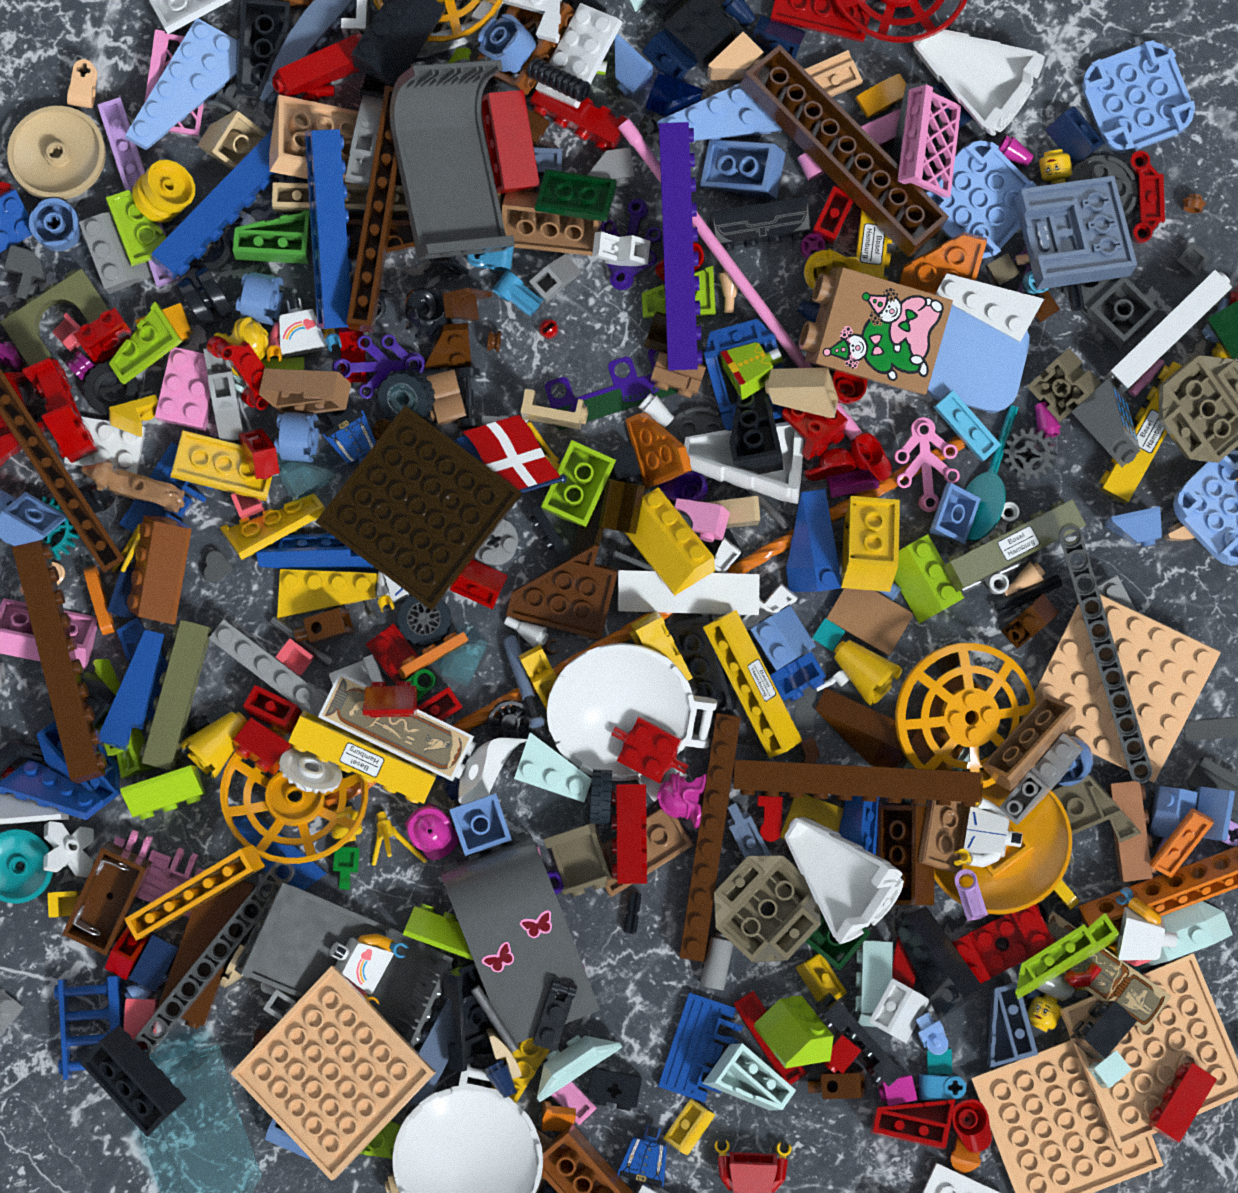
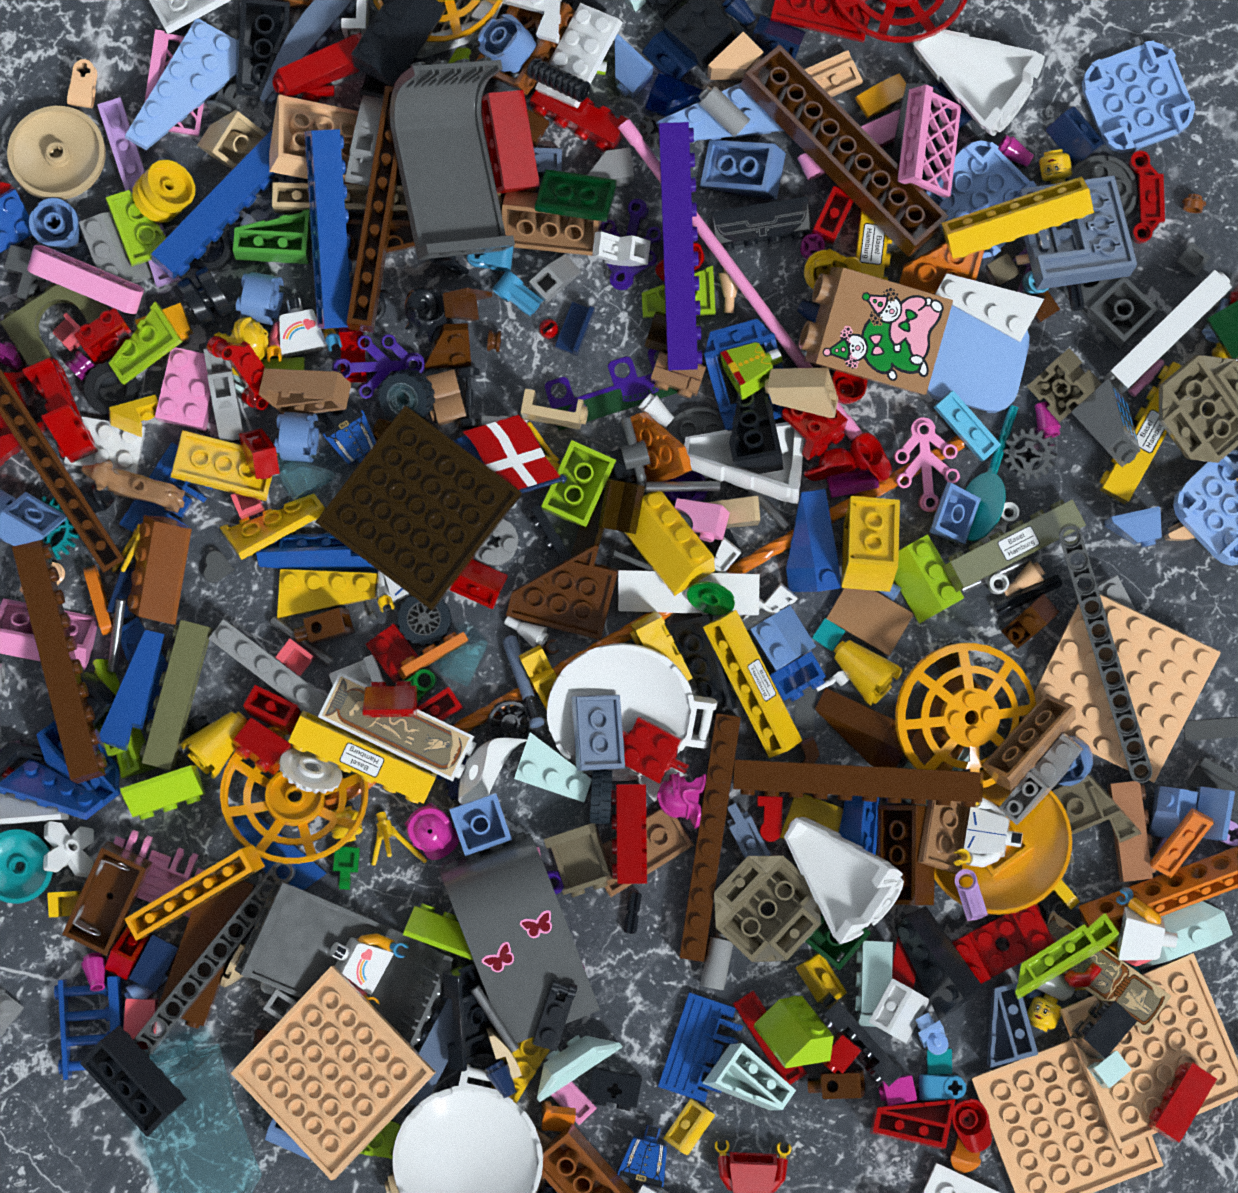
none -> bright pink beam [27,245,144,314]
none -> dark pink cone [81,953,106,991]
none -> flat silver bar [107,598,126,672]
none -> dark blue panel [555,302,595,357]
none -> sand blue tile [571,695,625,771]
none -> dark grey piece [620,417,650,492]
none -> flat silver bar [646,481,720,492]
none -> green dish [687,581,735,615]
none -> light grey brick [698,86,750,137]
none -> yellow brick [941,177,1094,259]

